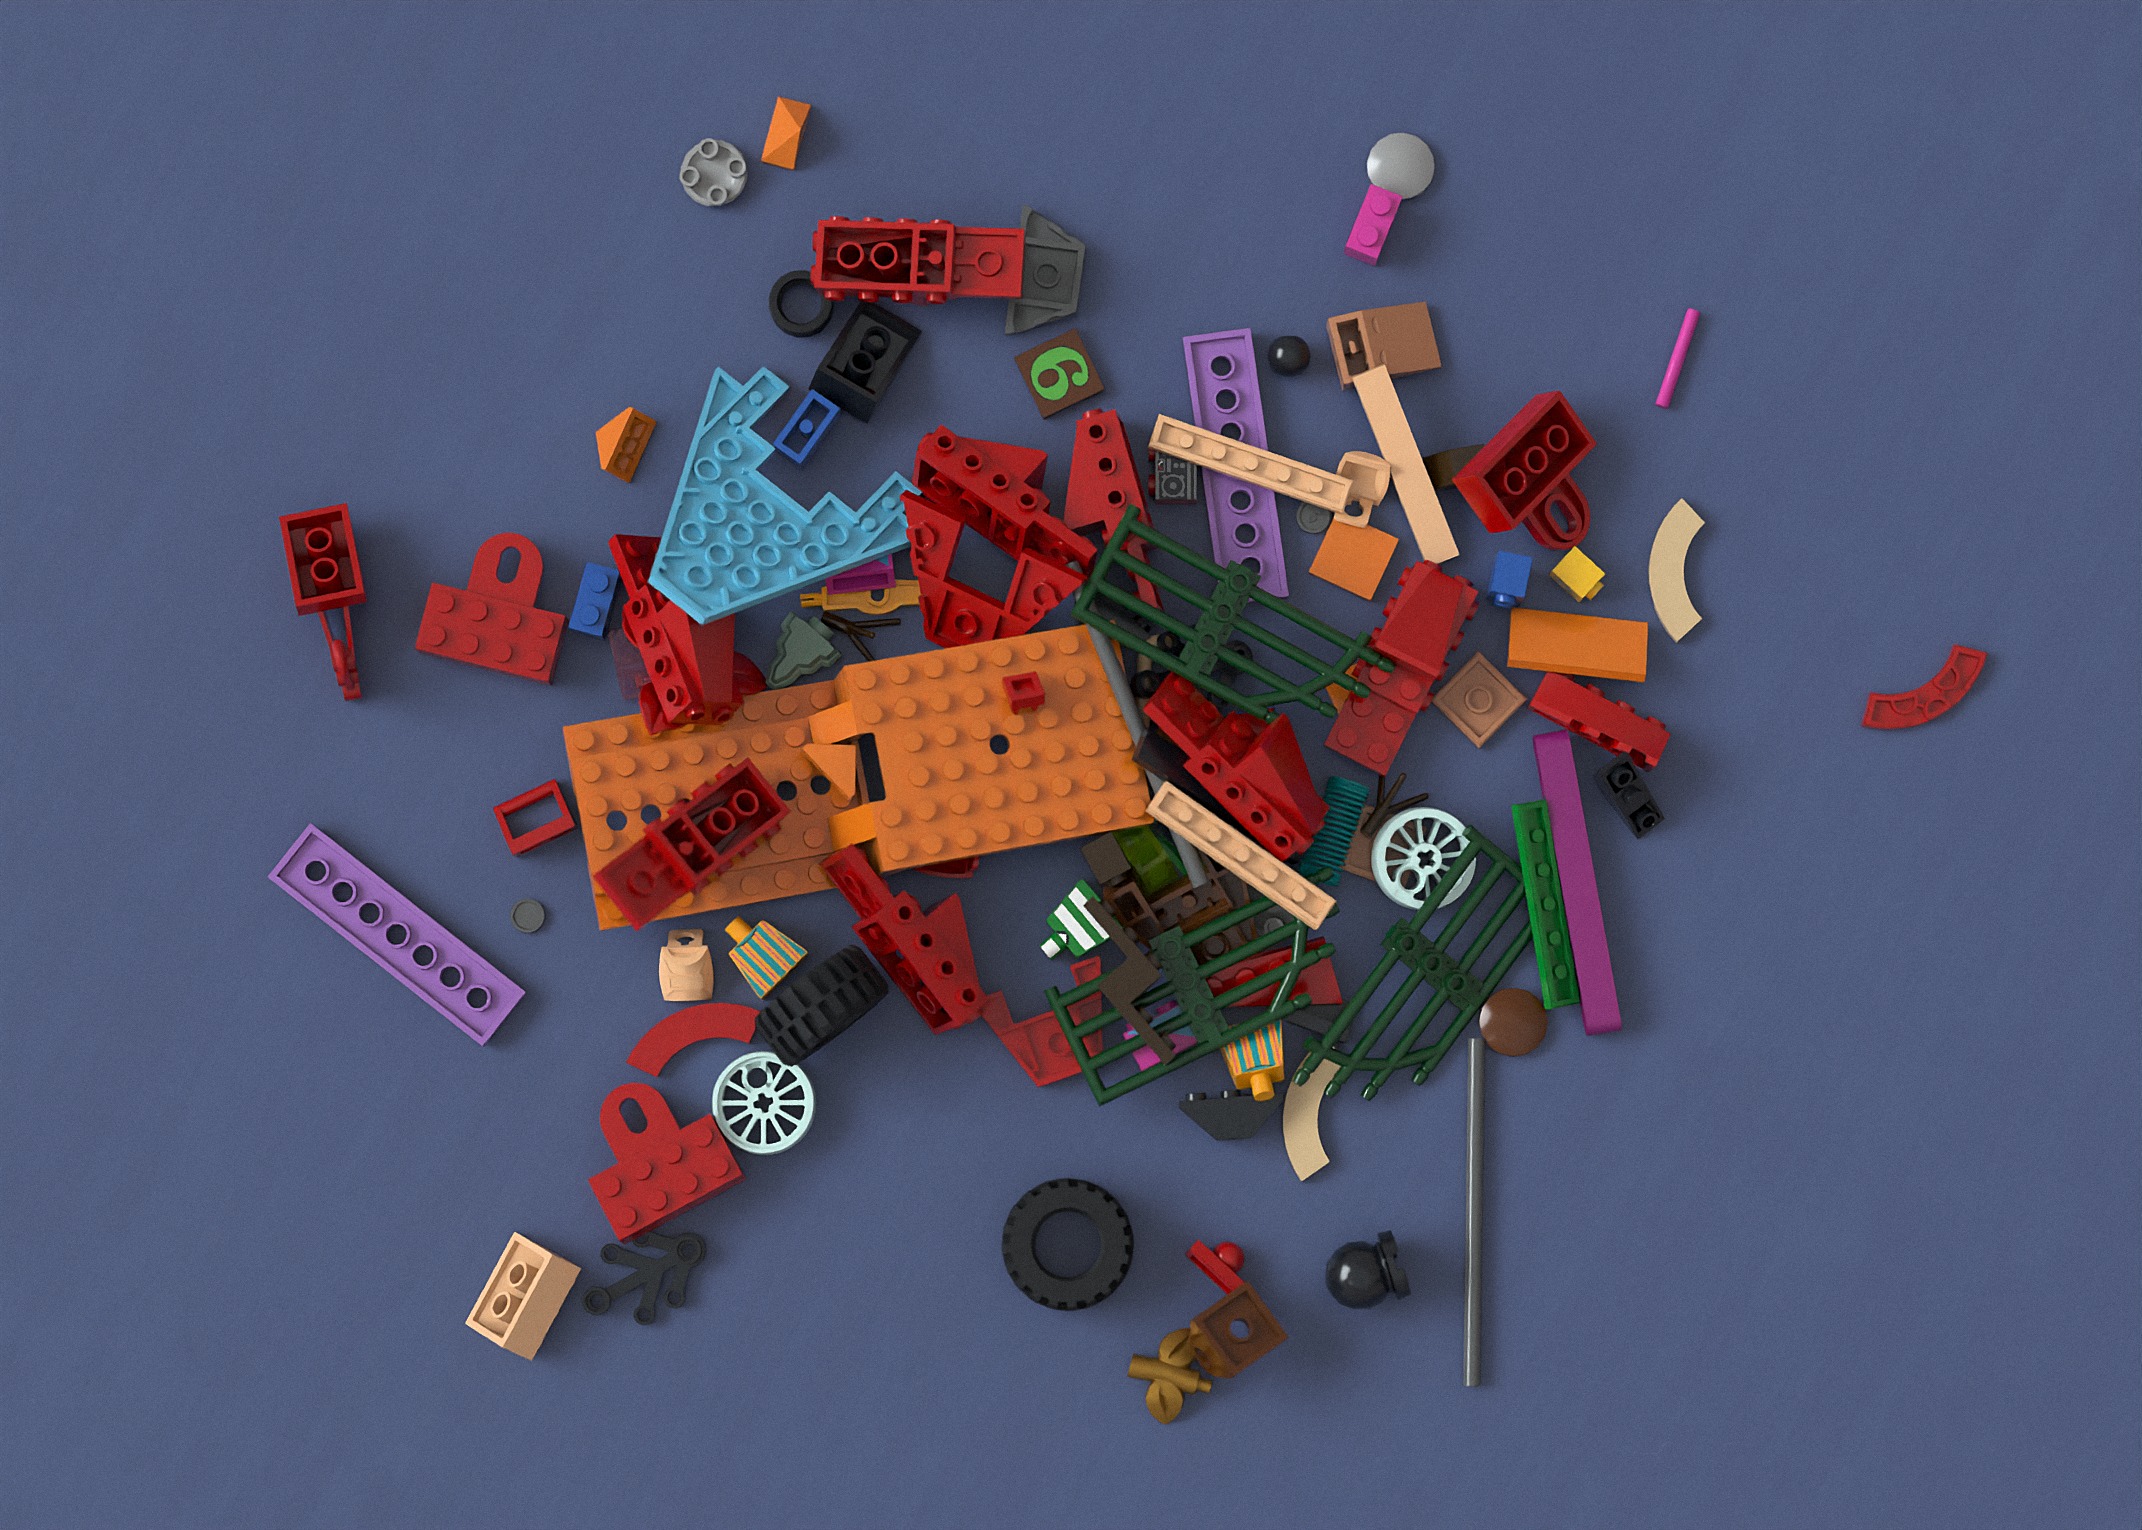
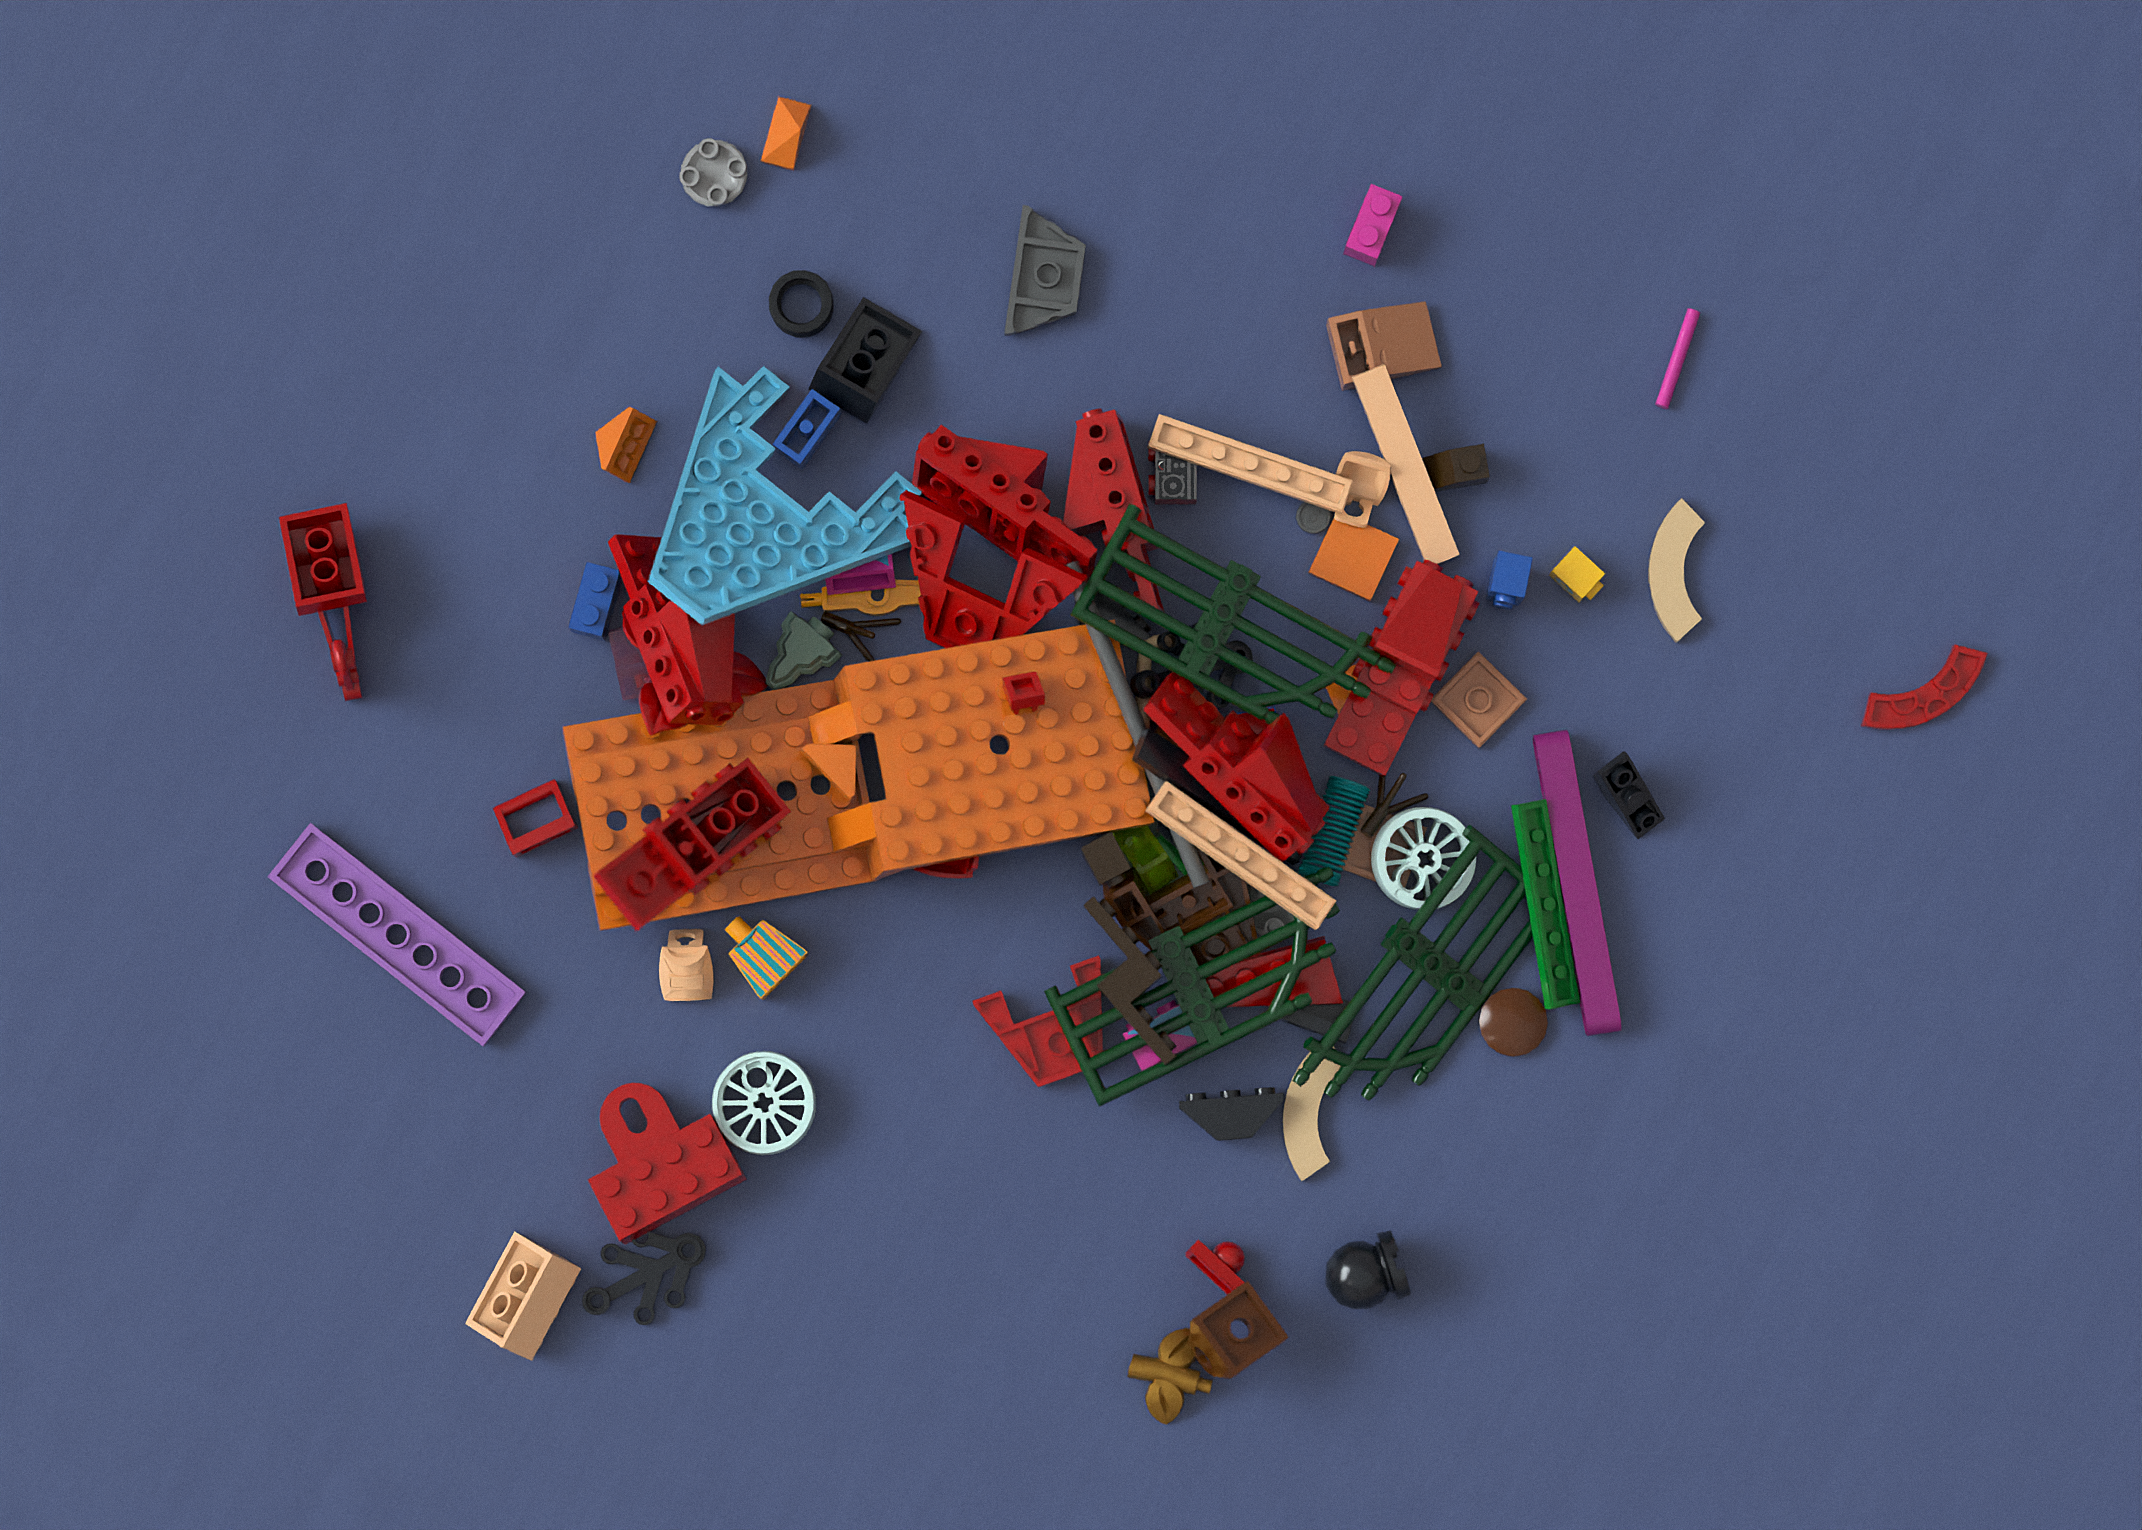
red brick [415,533,569,686] -> none
dark grey piece [510,898,545,933] -> none
red tile [626,1003,761,1078] -> none
black tyre [754,945,889,1067] -> none
red wedge [810,216,1026,306] -> none
red wedge [819,843,989,1035] -> none
black tyre [1002,1178,1134,1311] -> none
reddish brown tile [1014,328,1105,420] -> none
torso [1039,878,1123,961] -> none
medium lavender plate [1183,328,1289,603] -> none
light orange torso [1219,1019,1285,1101] -> none
black piece [1267,336,1311,377] -> none
light grey dish [1367,133,1435,199] -> none
red brick [1452,390,1597,551] -> none
dark grey piece [1463,1038,1485,1386] -> none
orange tile [1507,607,1648,682] -> none
red wedge [1527,671,1671,773] -> none

